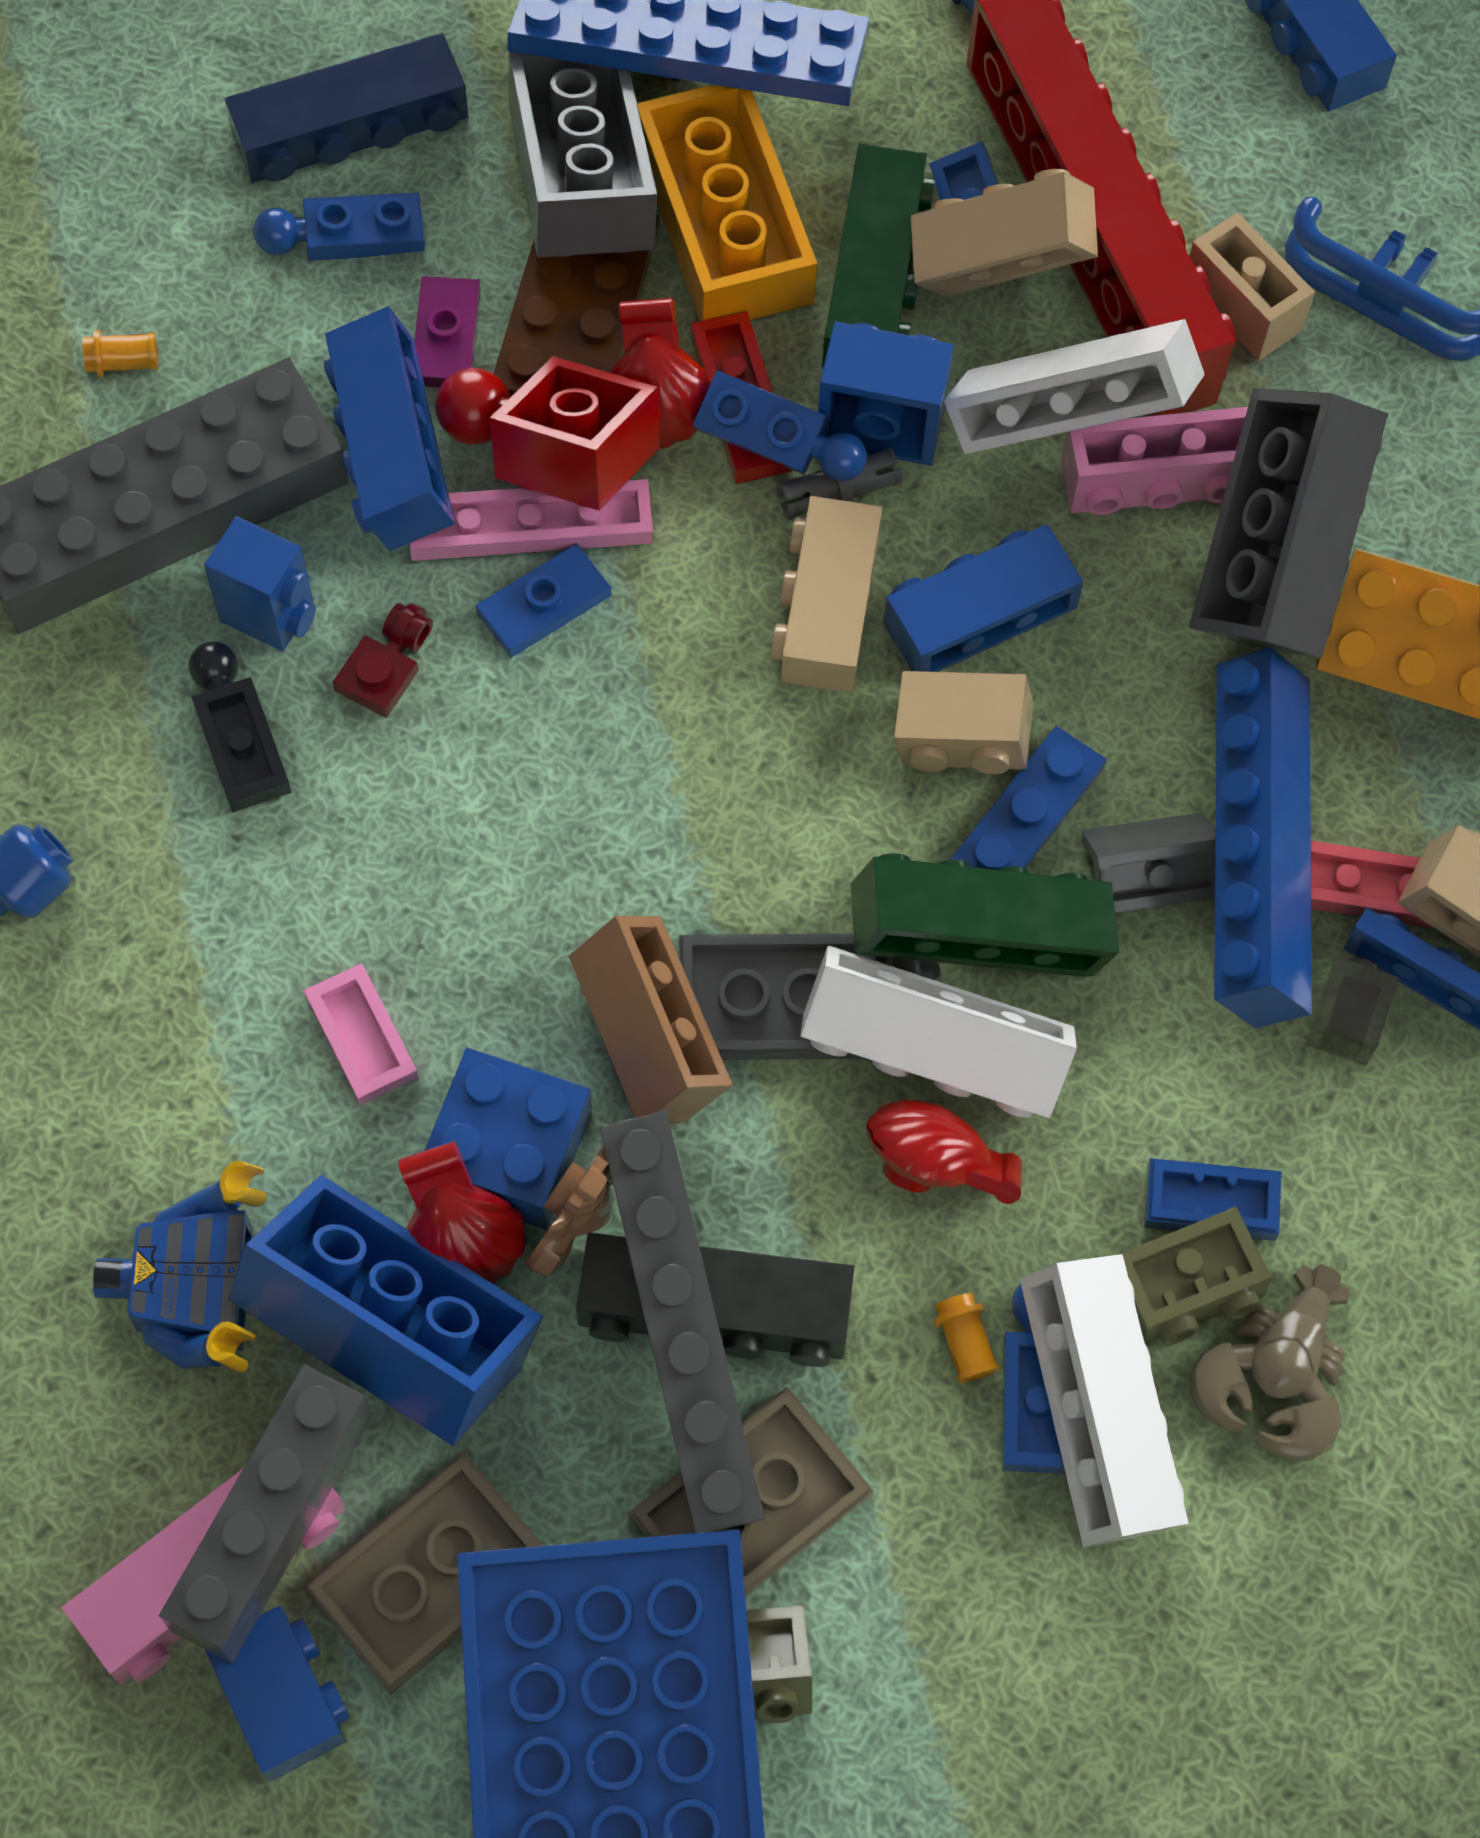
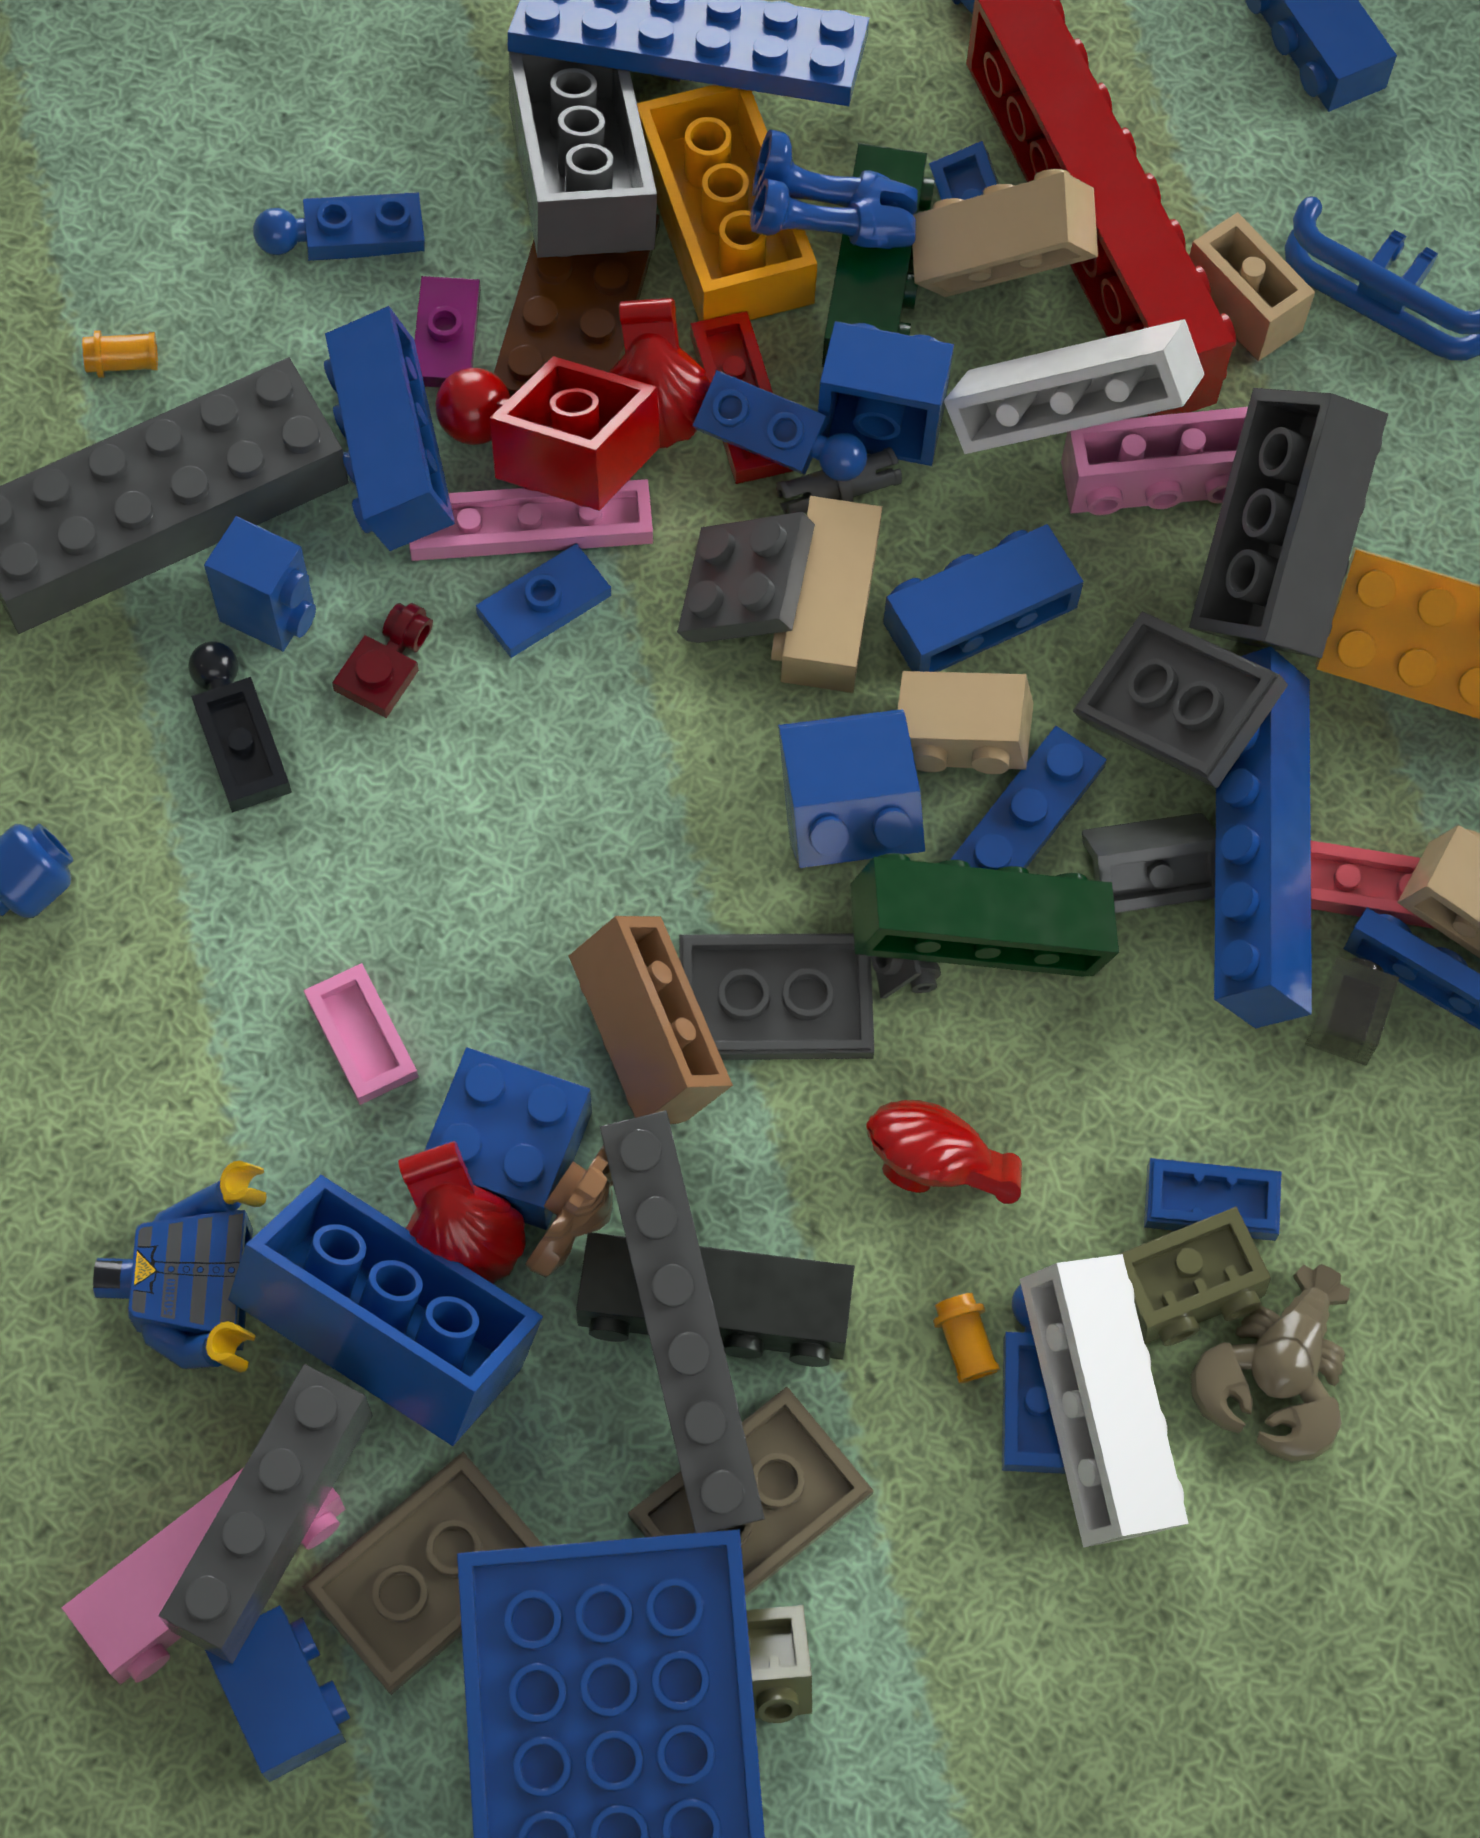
dark blue brick [224,33,469,183] -> none
white brick [800,945,1077,1118] -> none
none -> dark grey plate [677,512,815,643]
none -> blue piece [750,130,918,249]
none -> blue slope [778,709,925,868]
none -> dark grey tile [1073,611,1288,789]

